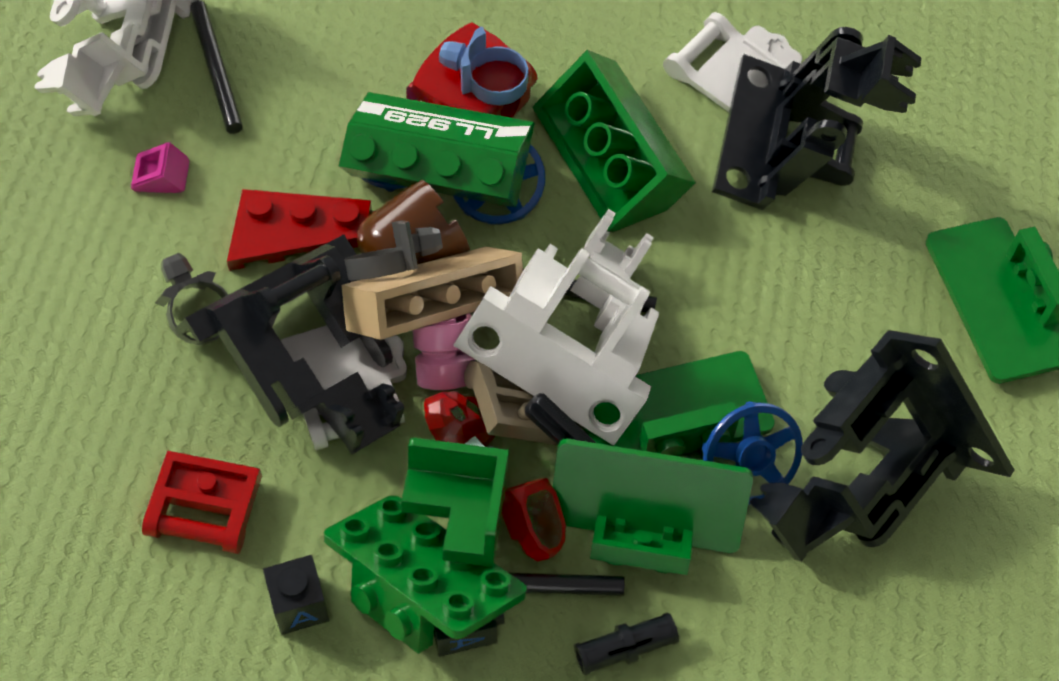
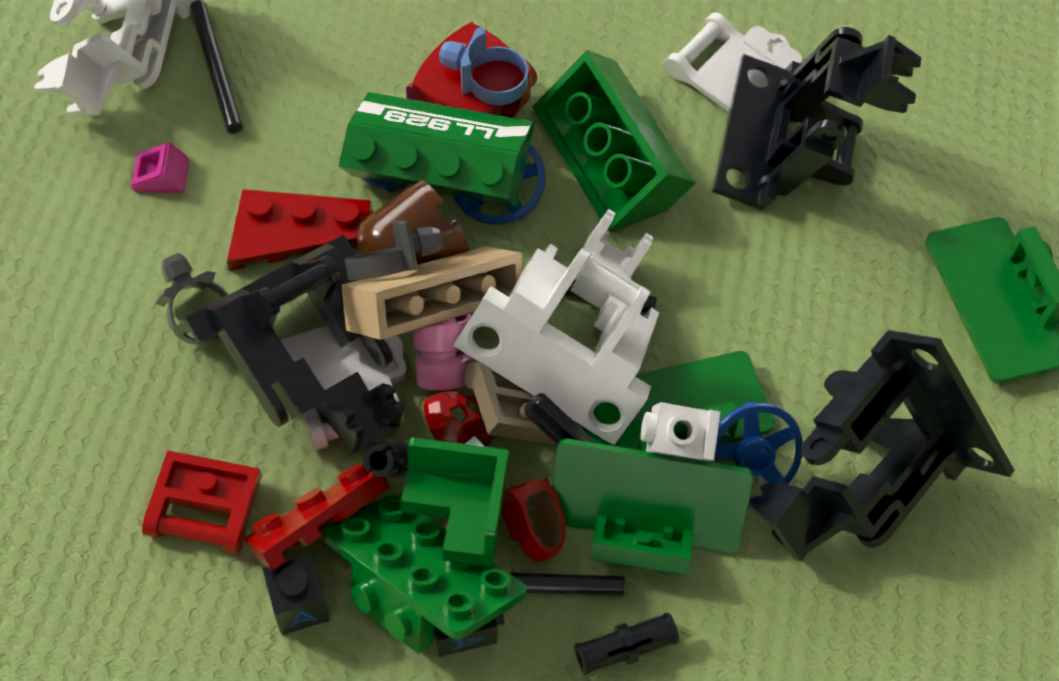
none -> red wing [244,464,390,571]
none -> black pin [363,440,409,479]
none -> white brick [641,402,721,462]

